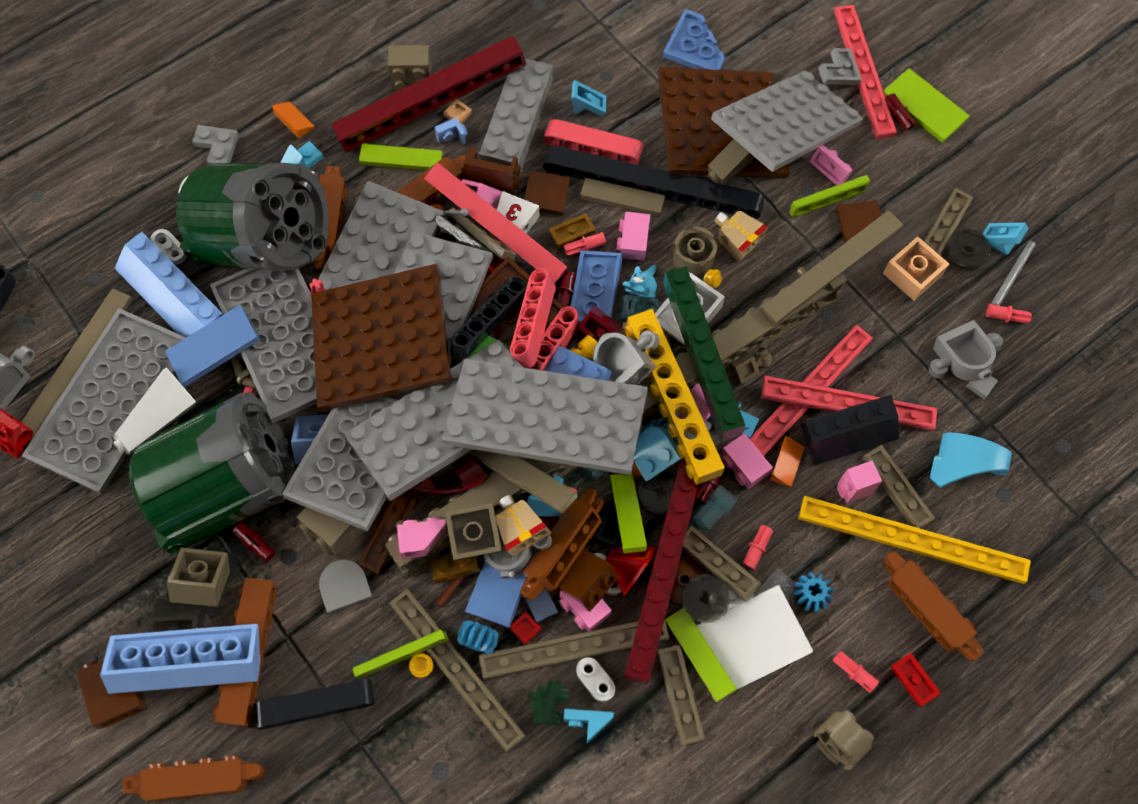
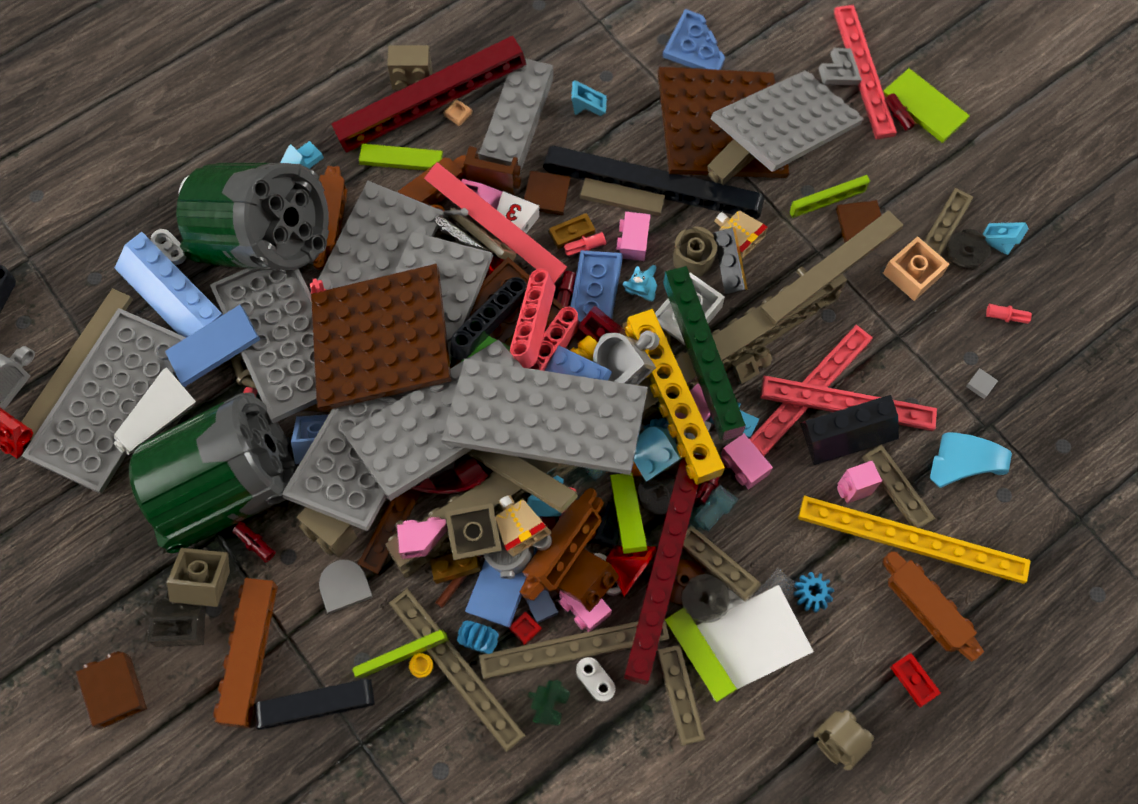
light blue slope [100,624,260,694] -> none
dark orange hinge [123,755,266,802] -> none
light grey plate [192,125,239,164] -> none
orange slope [272,101,315,139] -> none
light blue bracket [435,118,468,145] -> none
coral beam [543,119,644,165] -> none
medium azure slope [564,709,613,743] -> none
clear light blue piece [619,295,661,322] -> none
yellow plate [703,269,722,288] -> none
coral axle [741,525,773,571] -> none
orange slope [770,436,805,488] -> none
bright pink tile [809,145,853,185] -> none
coral axle [833,652,879,693] -> none
light grey piece [929,320,1003,381] -> none
light grey bar [991,241,1036,306] -> none
none -> plate [713,227,748,295]

